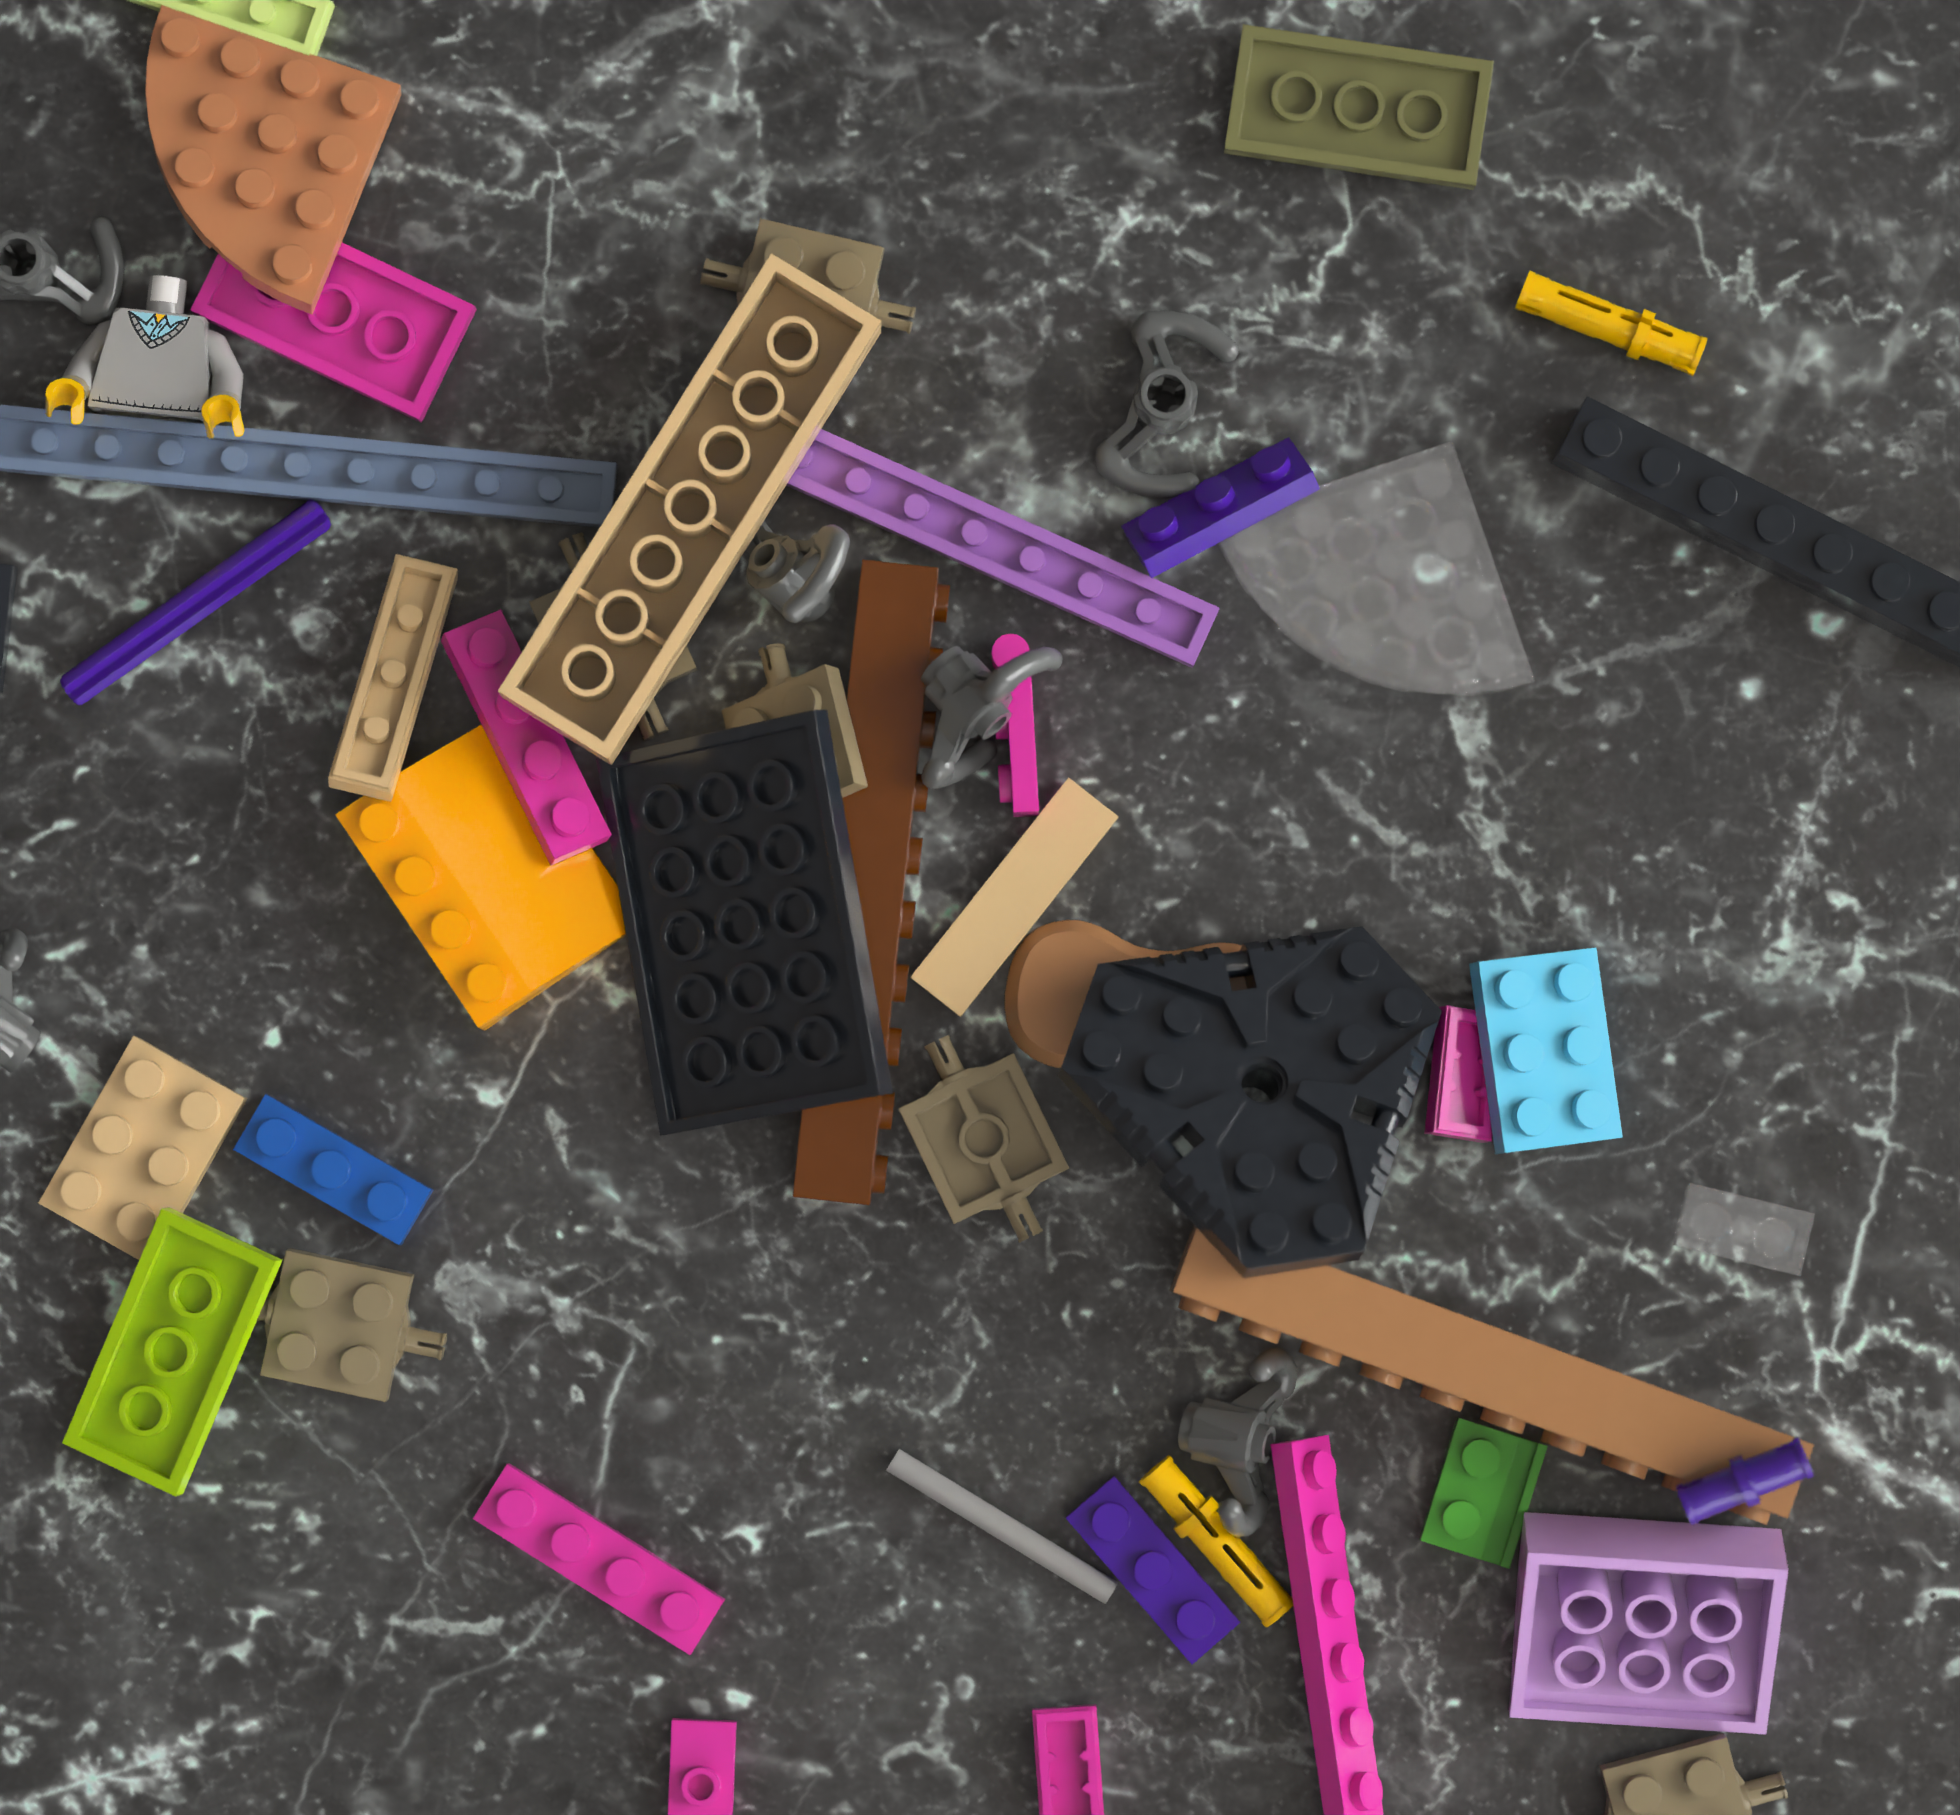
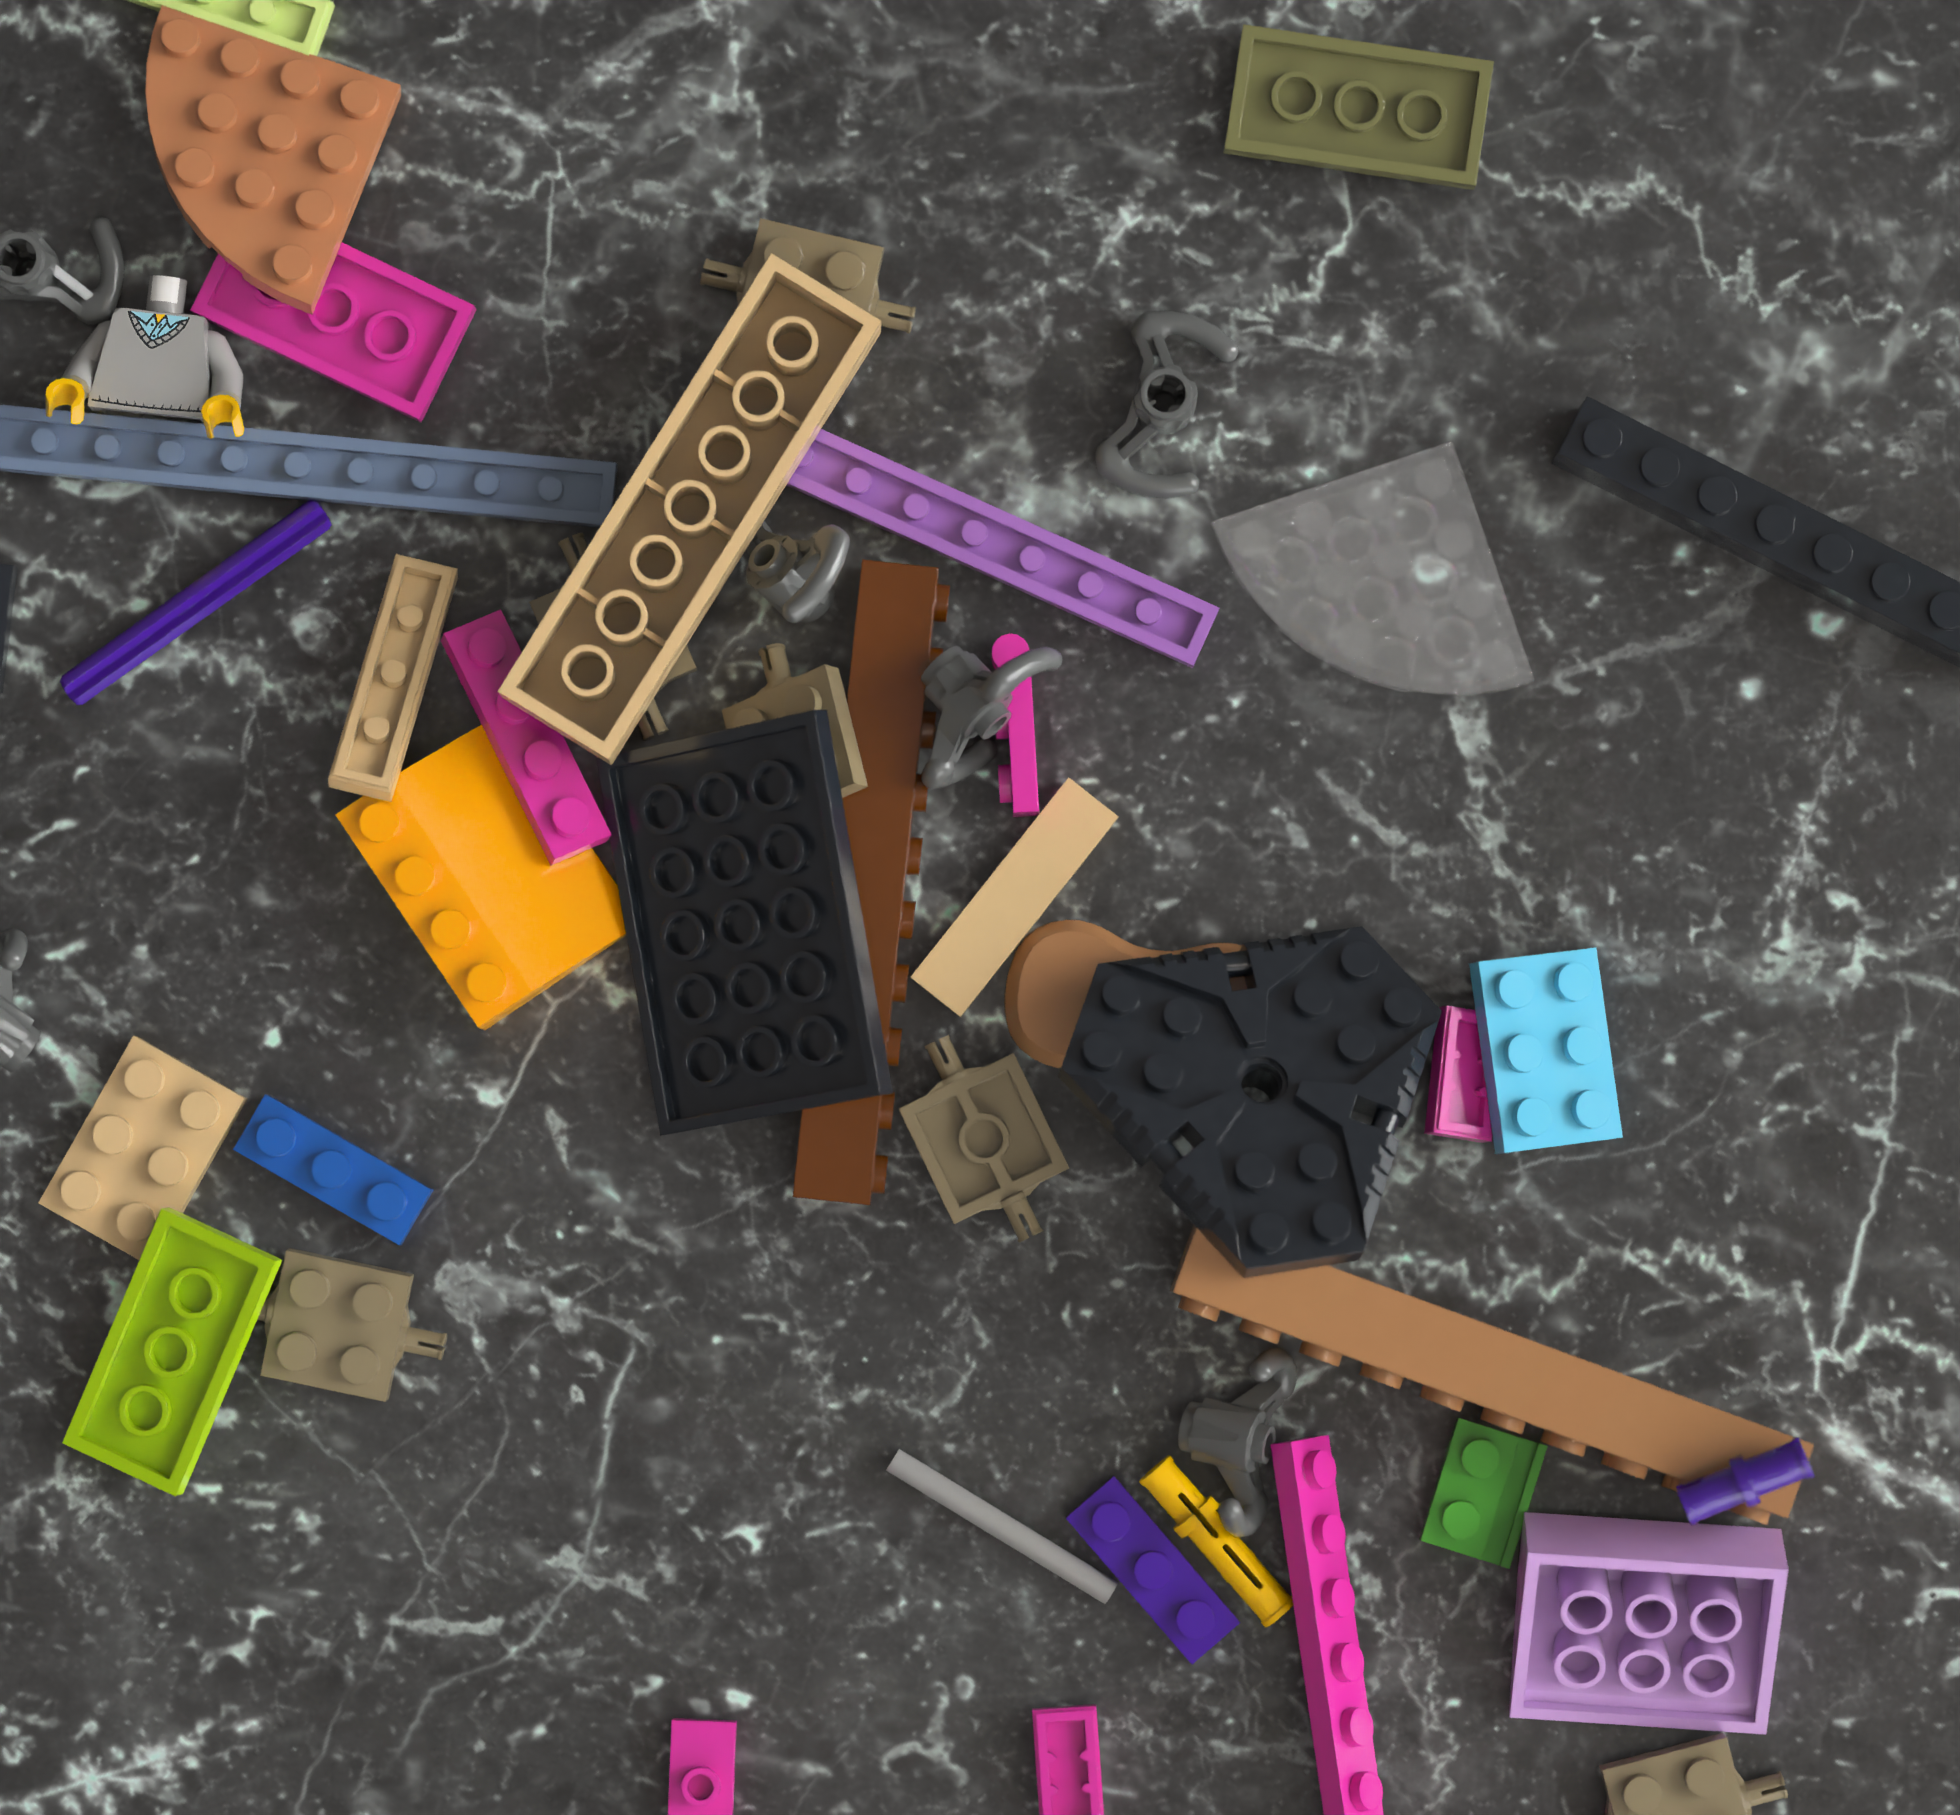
dark pink plate [473,1463,725,1655] -> none
dark purple plate [1121,437,1320,578] -> none
yellow pin [1515,270,1708,376] -> none
clear plate [1673,1183,1815,1276] -> none

